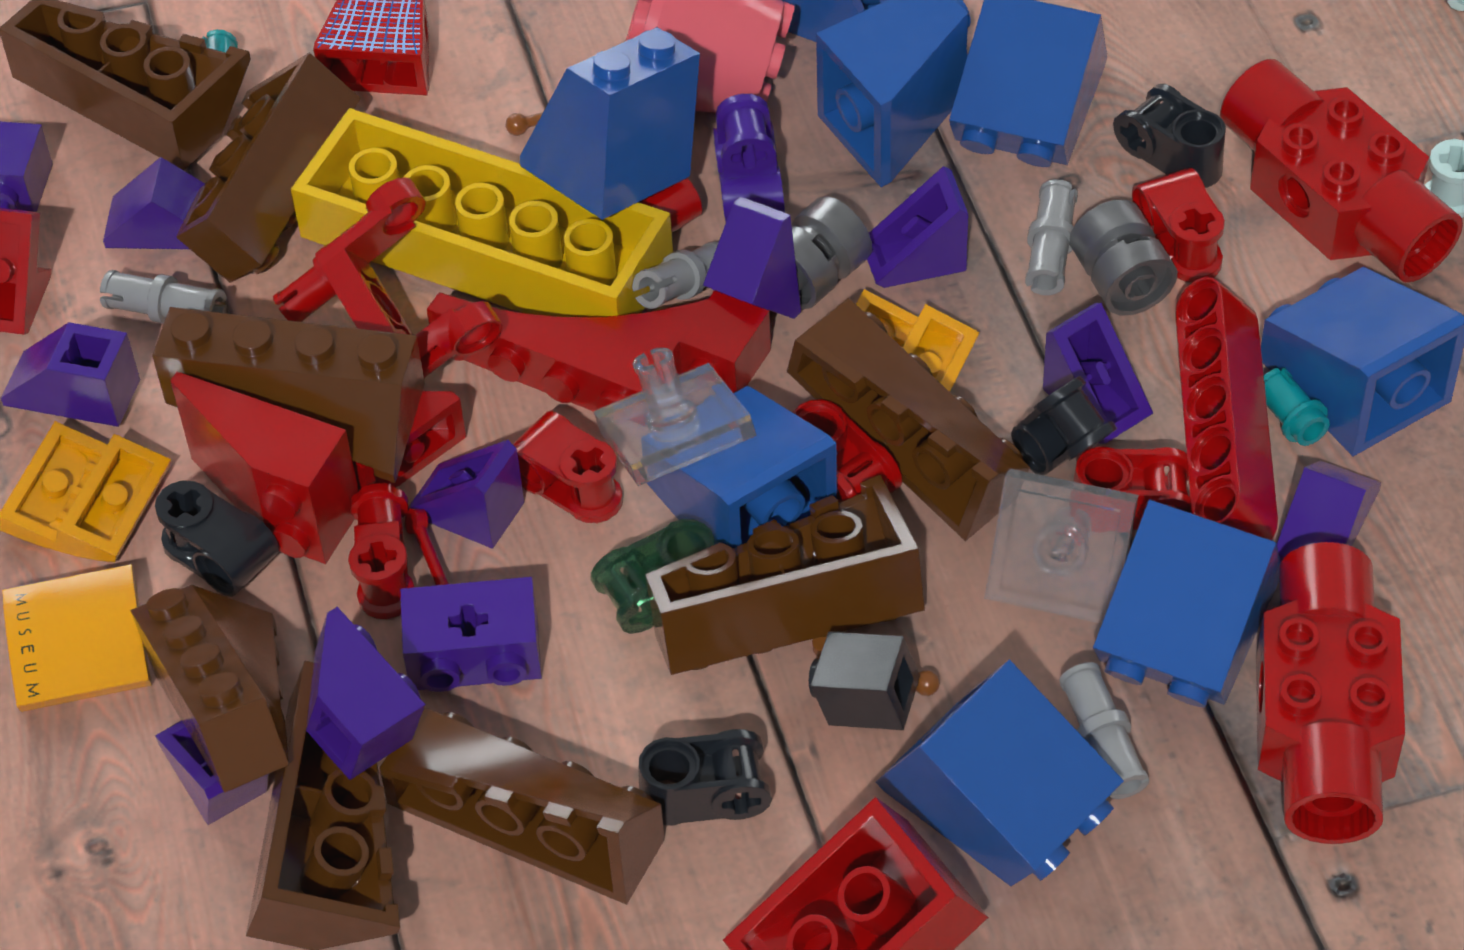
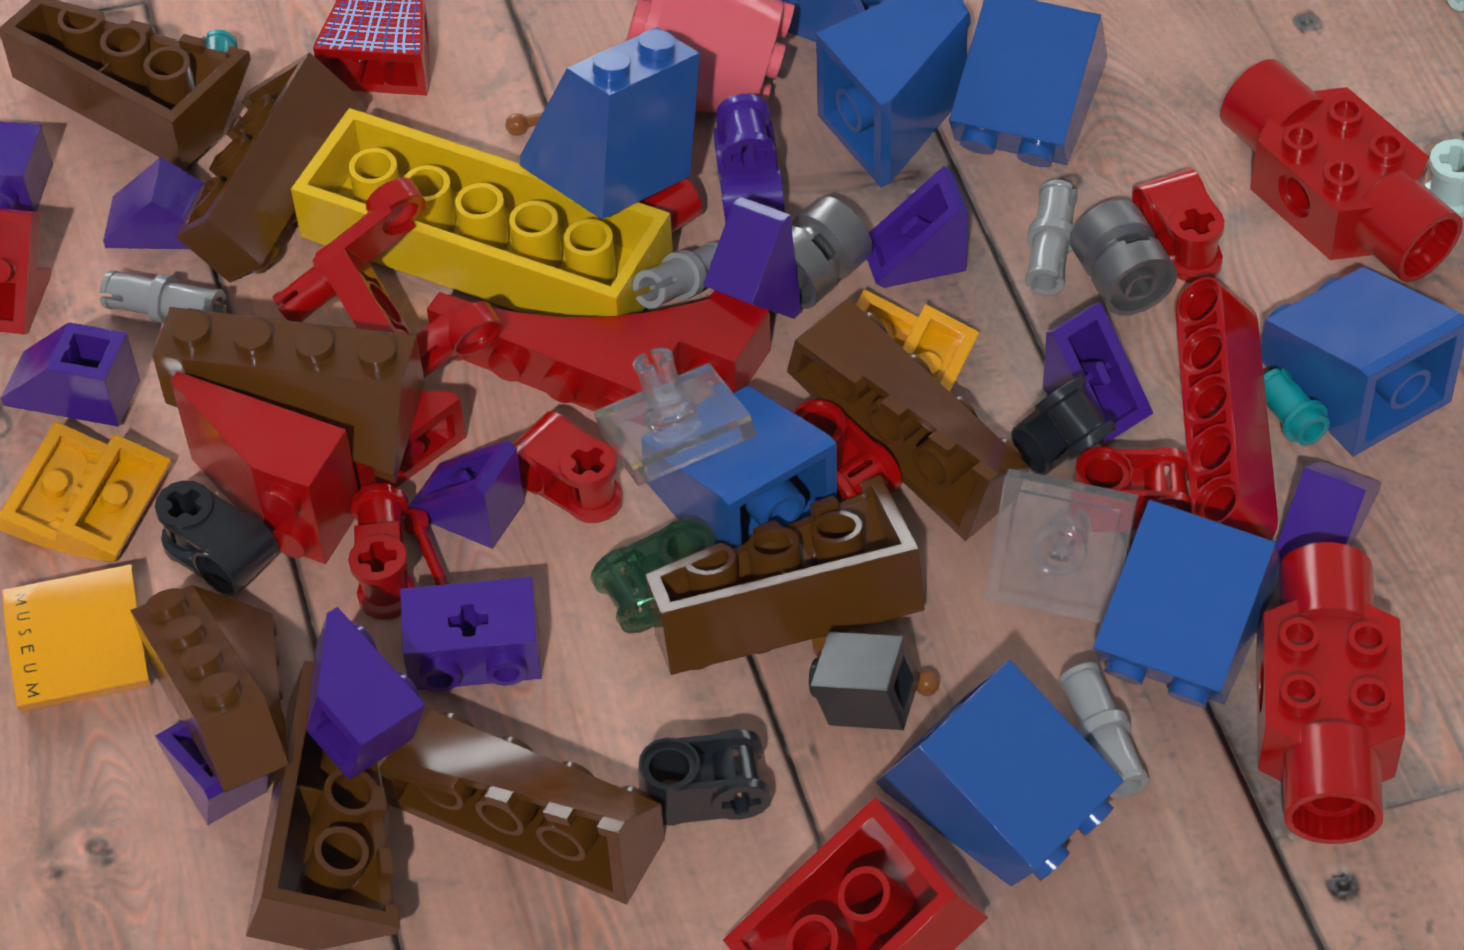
black piece [1113,84,1226,188] -> none

